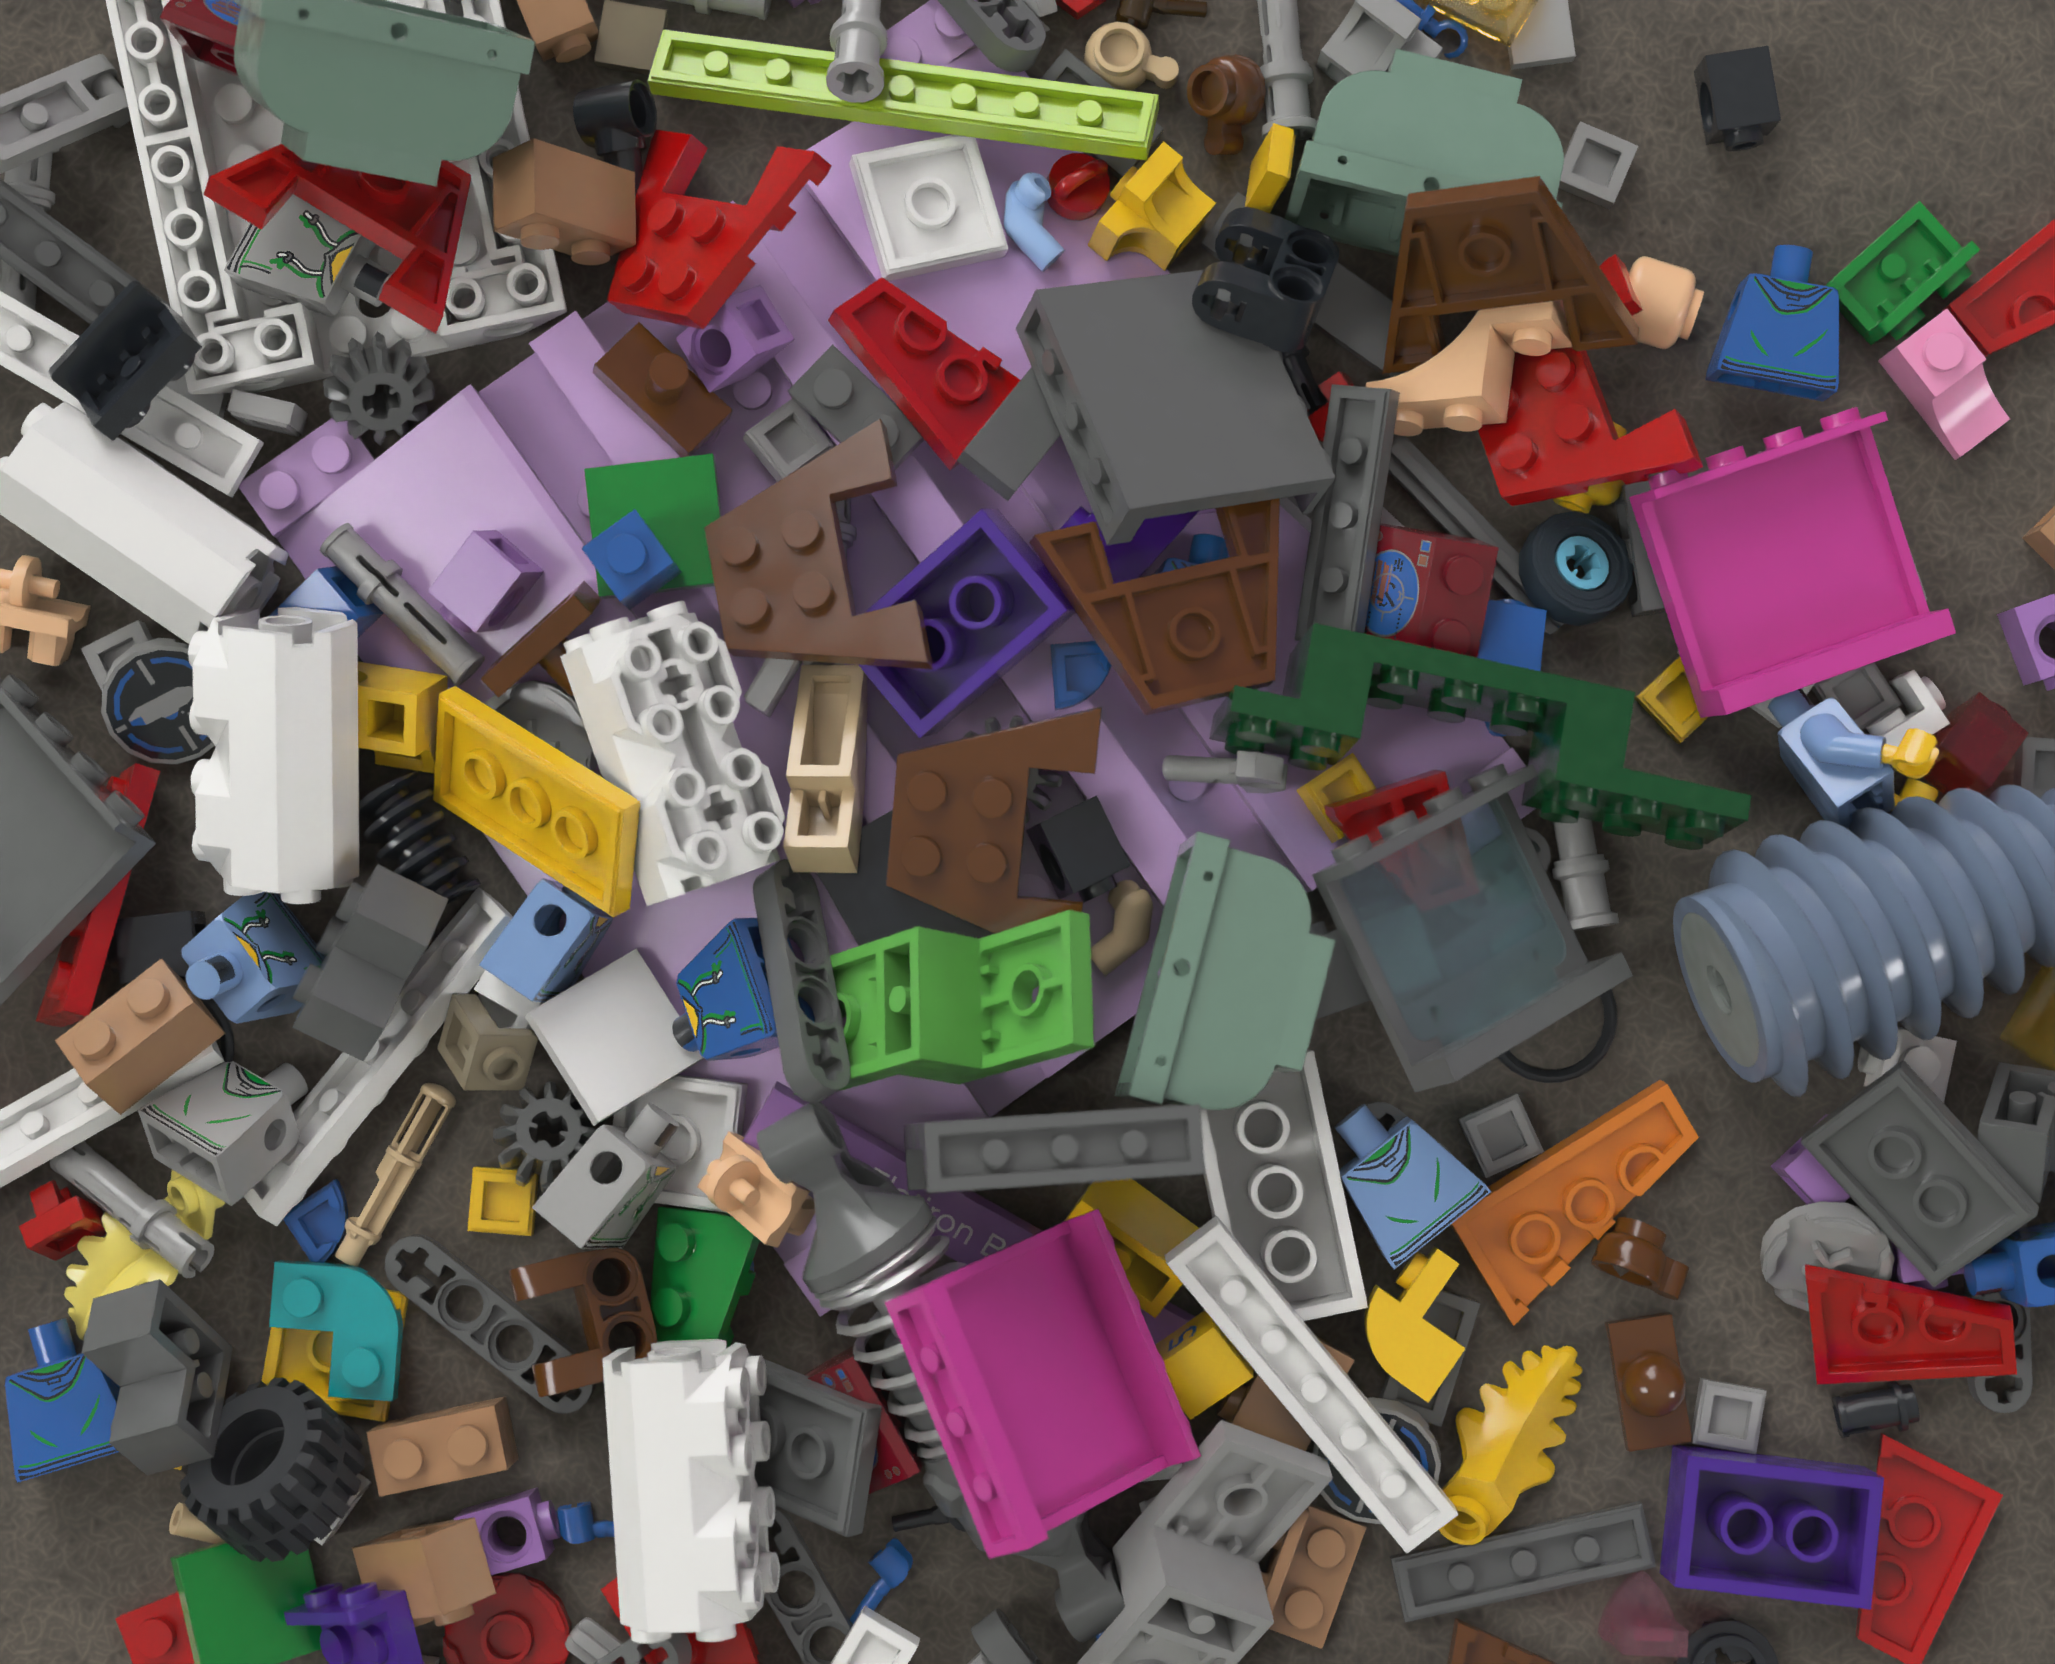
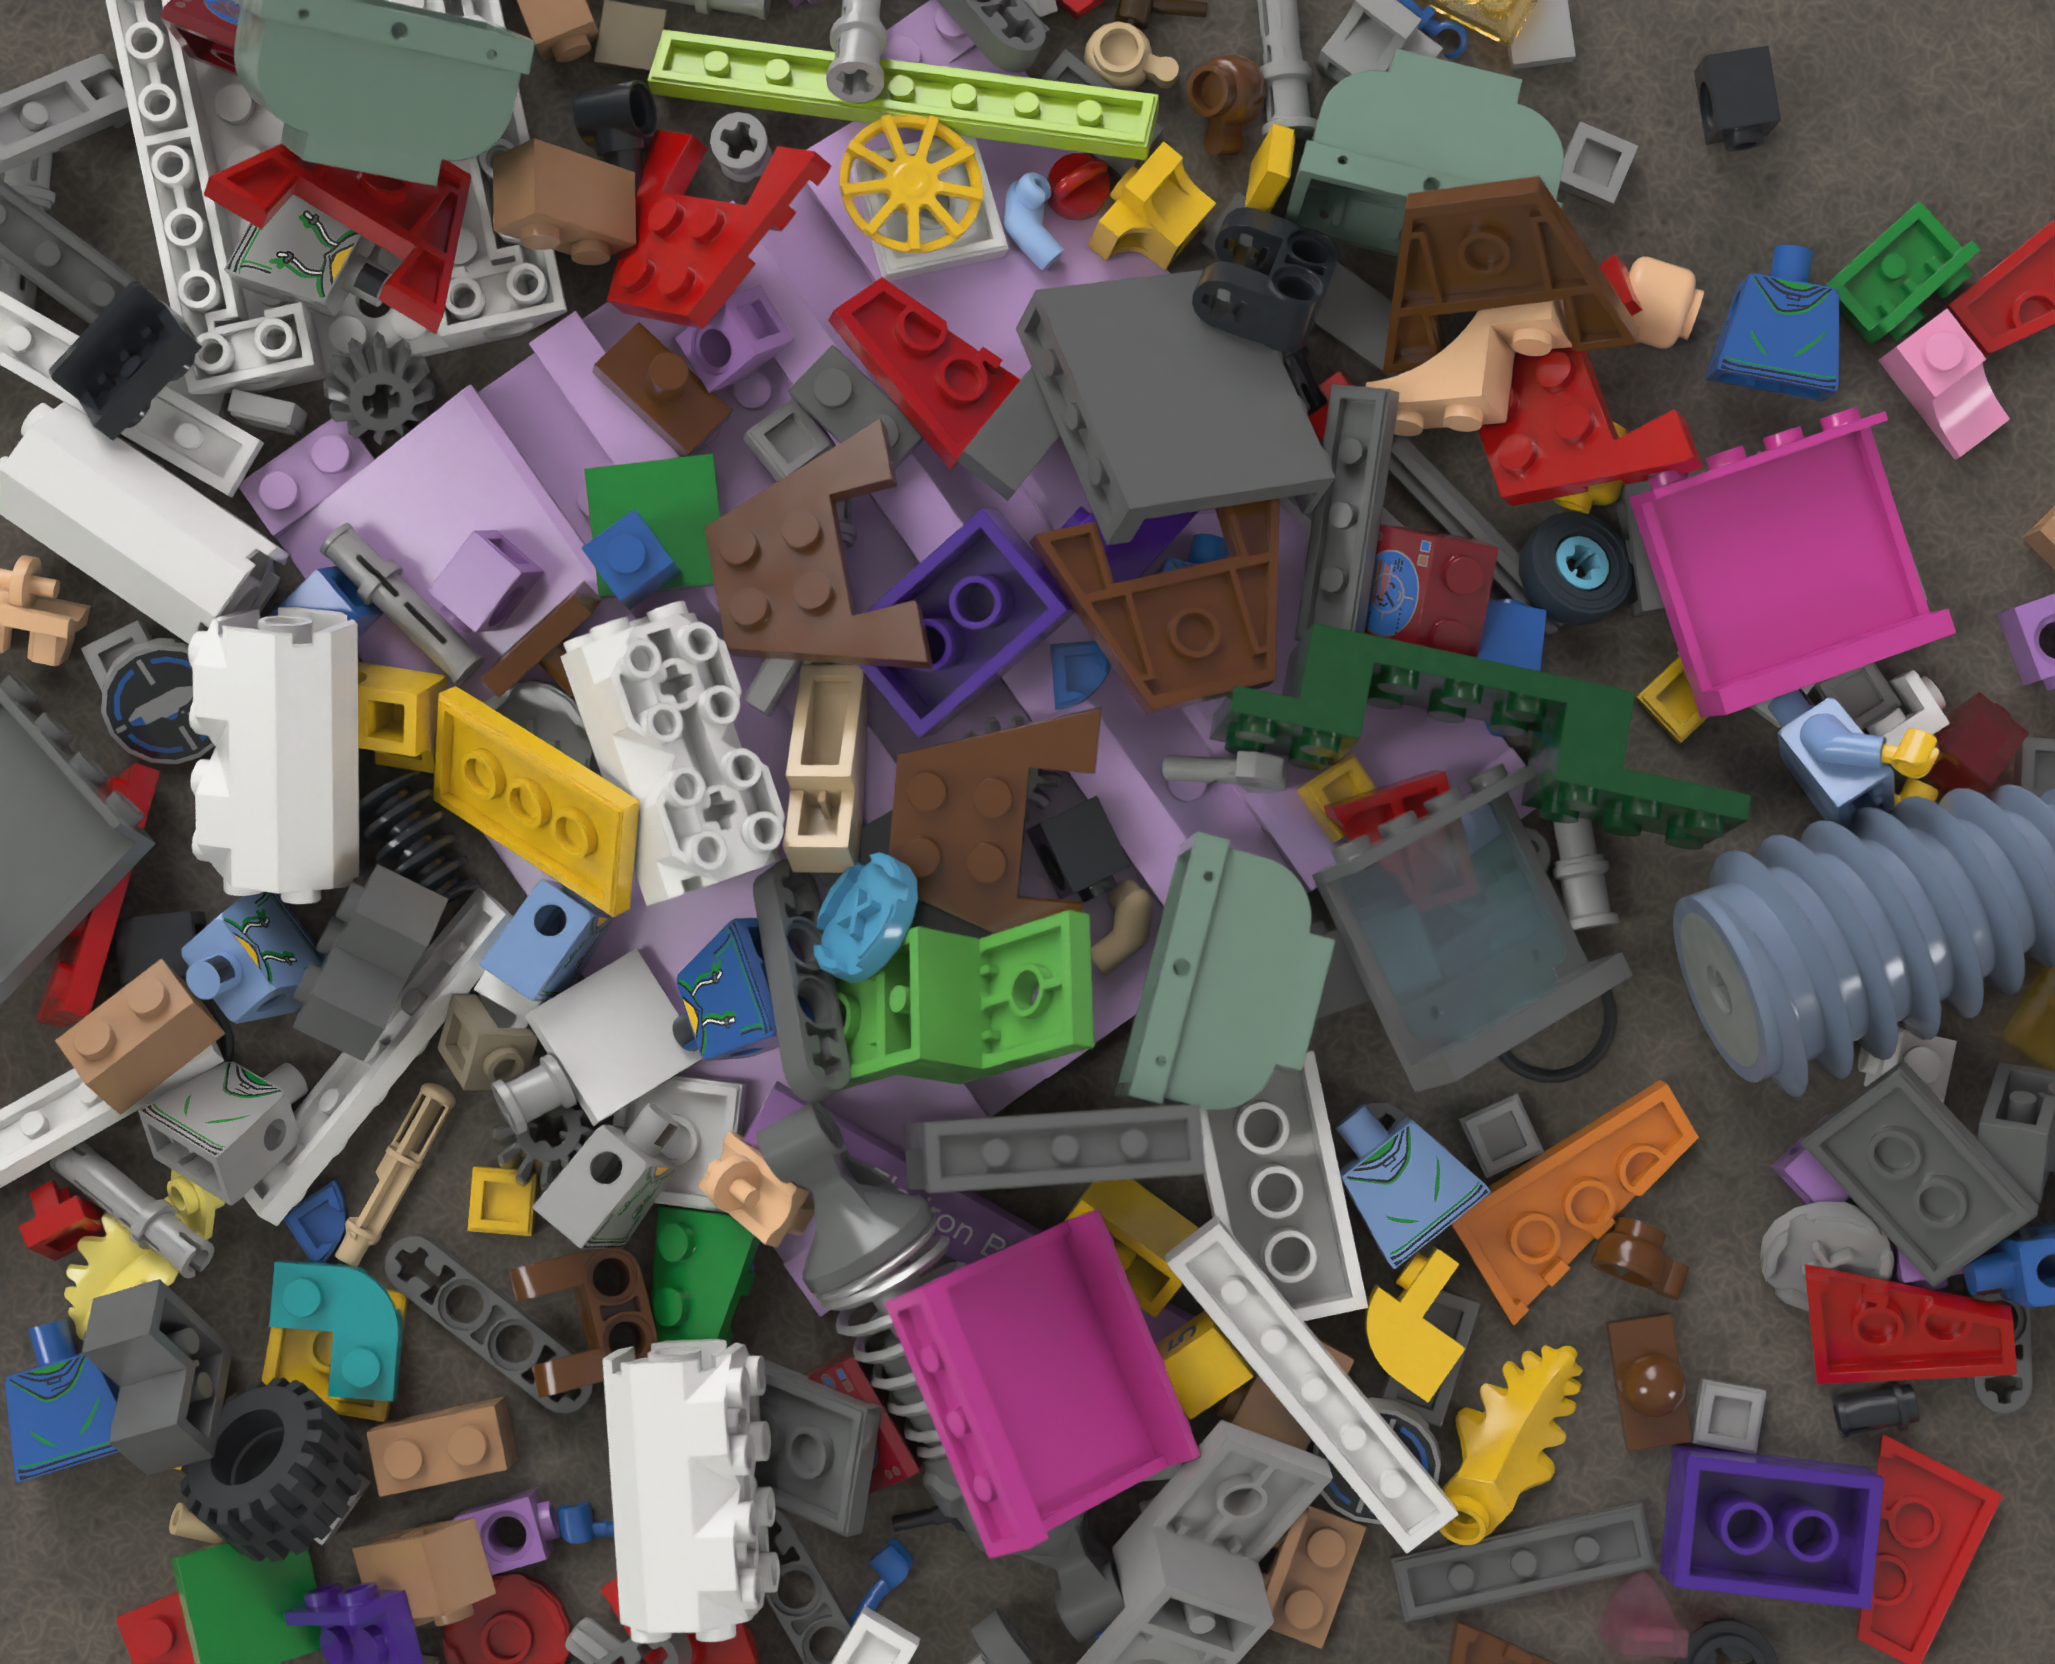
none -> light grey bush [490,1053,577,1136]
none -> light grey bush [710,112,772,183]
none -> dark azure tile [813,853,918,983]
none -> yellow wheel [839,113,984,254]

